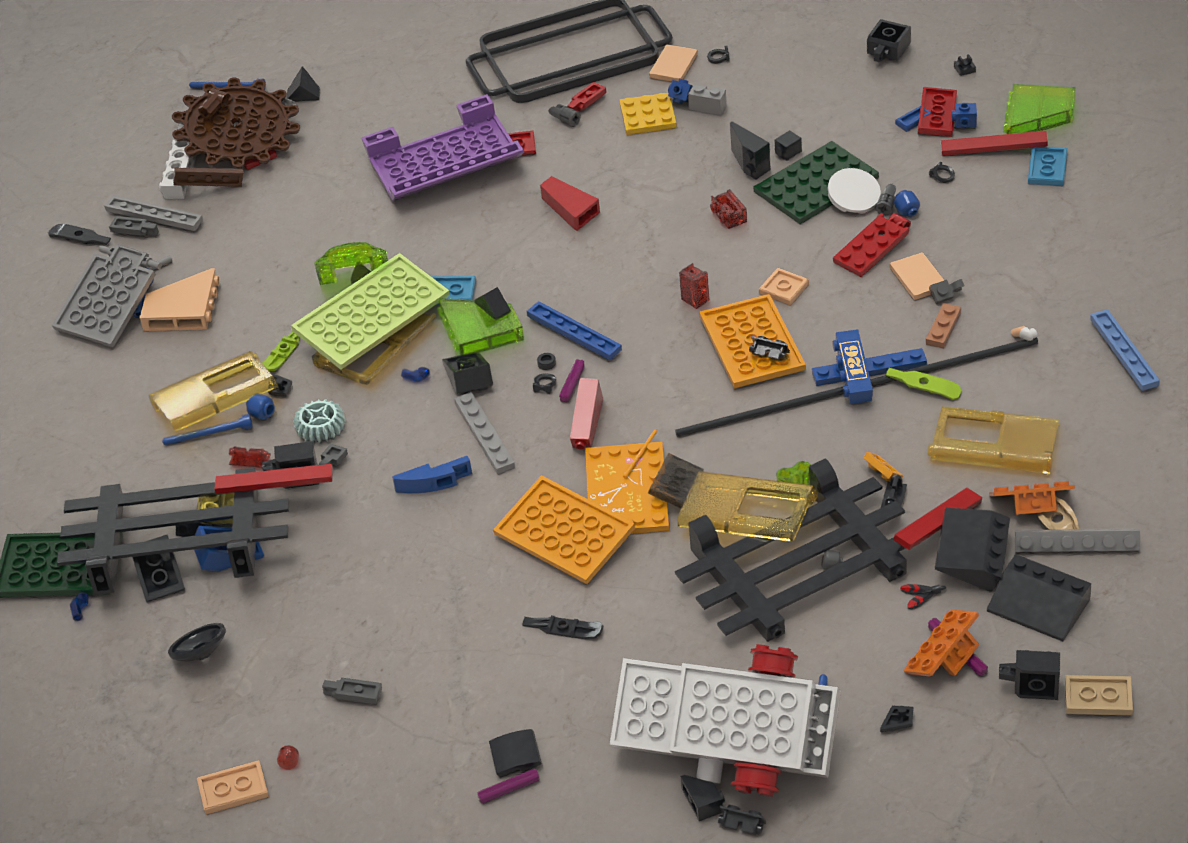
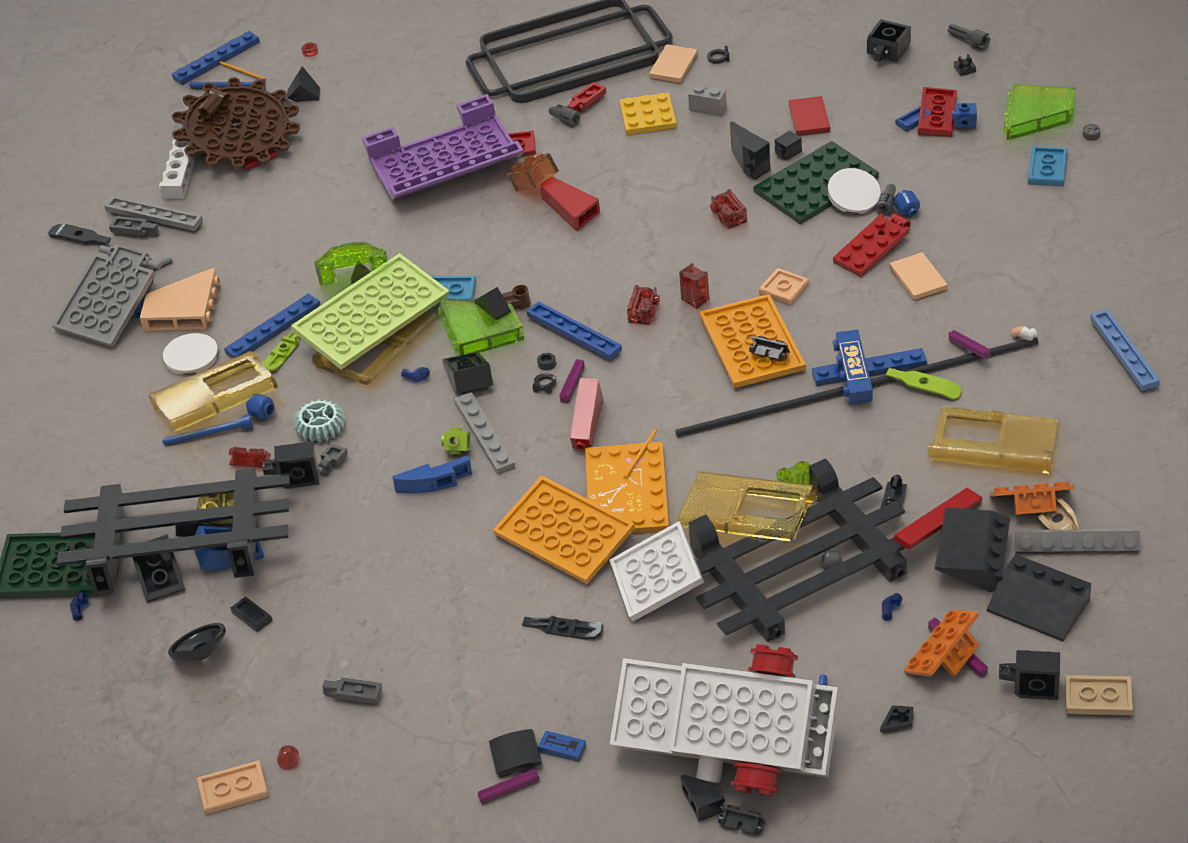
reddish brown plate [173,167,244,187] -> none
red tile [214,464,333,494] -> none
black piece [268,372,292,396] -> none
clear smoke plate [648,453,704,510] -> none
blue brick [668,79,693,104] -> none
light orange plate [863,452,903,482] -> none
piece [900,584,946,609] -> none
nougat plate [926,303,961,348] -> none
black piece [929,162,955,183] -> none
dark grey plate [929,279,965,304] -> none
red tile [941,131,1048,156] -> none
none -> white tile [163,333,218,375]
none -> blue plate [171,31,260,85]
none -> light orange axle [220,61,266,81]
none -> blue plate [224,293,321,362]
none -> black tile [230,596,273,632]
none -> clear red tile [301,42,318,57]
none -> lime brick [441,427,471,455]
none -> reddish brown piece [502,285,531,309]
none -> clear orange brick [507,152,559,192]
none -> blue tile [538,731,586,761]
none -> white plate [610,521,704,621]
none -> clear red hinge [627,285,660,325]
none -> red tile [789,96,830,136]
none -> clear blue arm [882,593,903,621]
none -> dark grey piece [947,24,991,49]
none -> magenta axle [948,330,991,359]
none -> dark grey tile [1083,124,1101,140]

